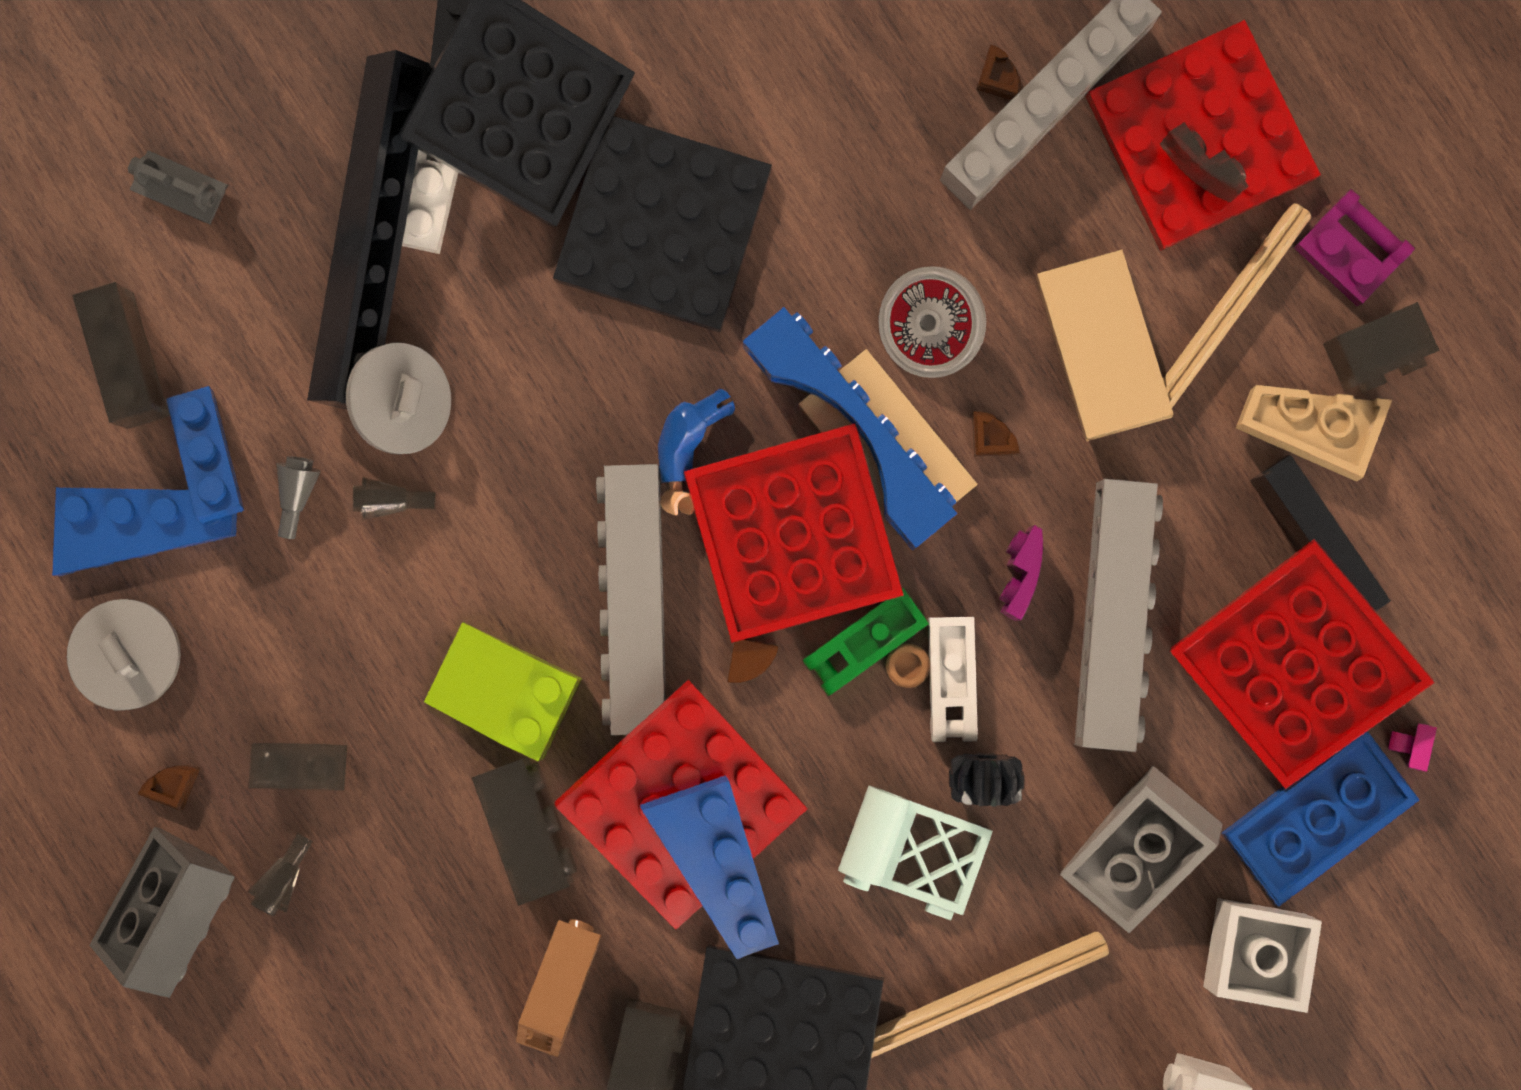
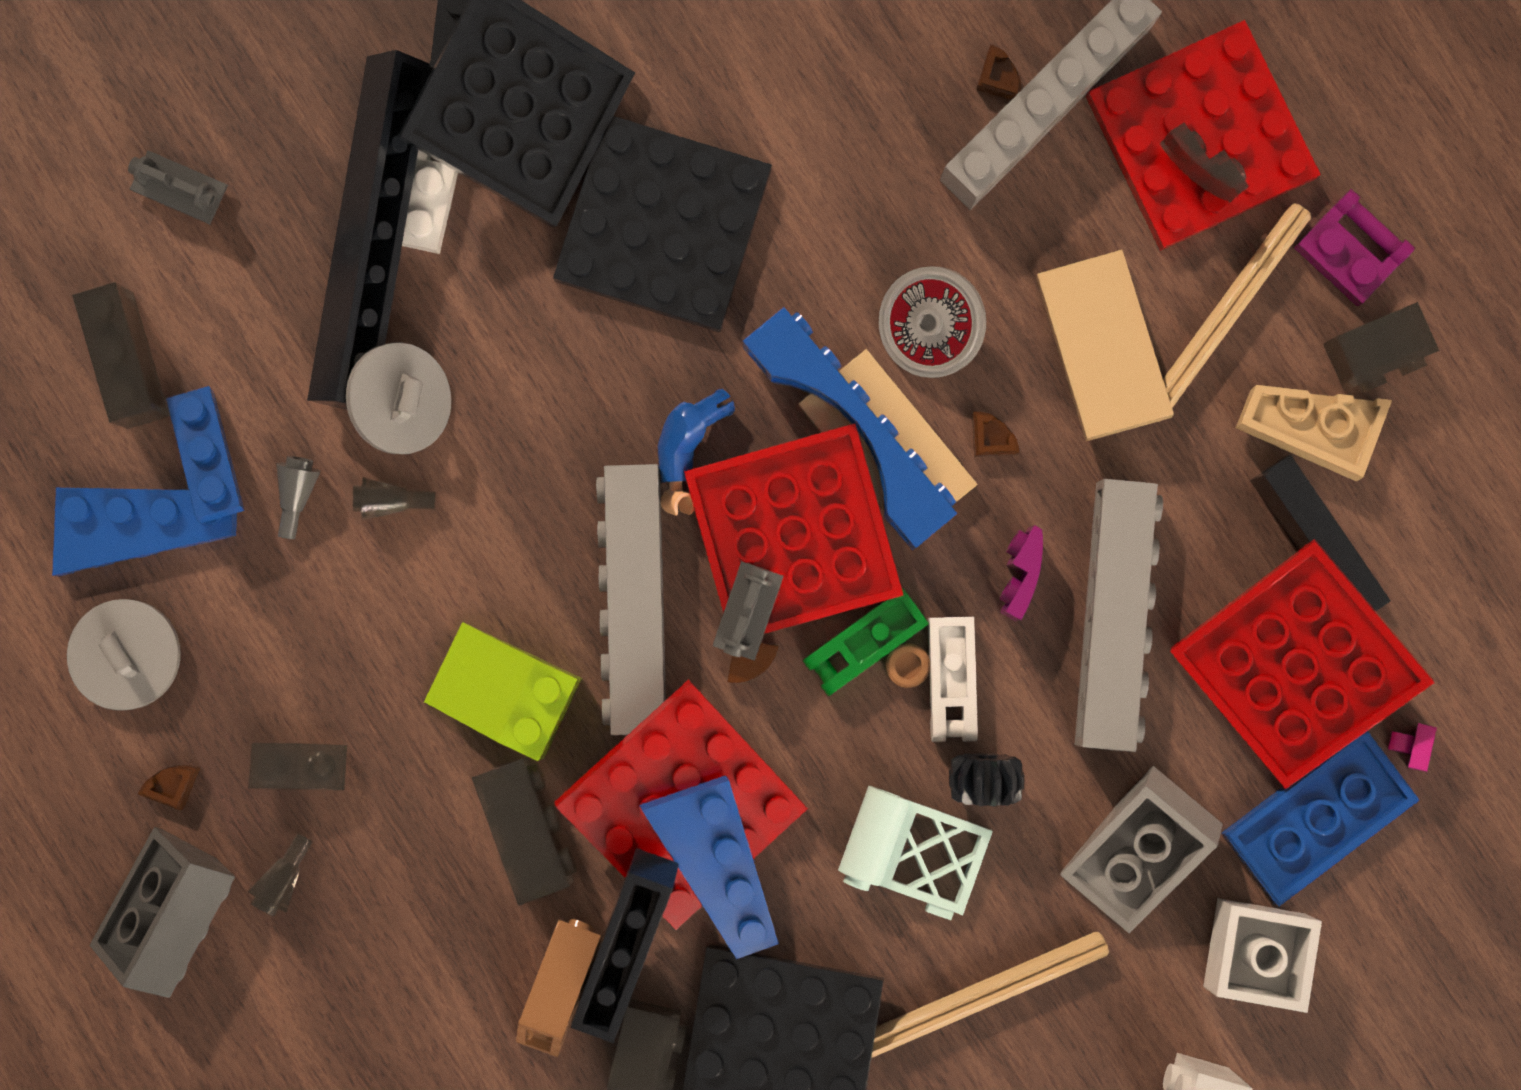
none -> black brick [570,848,679,1043]
none -> dark grey hinge [712,561,784,661]

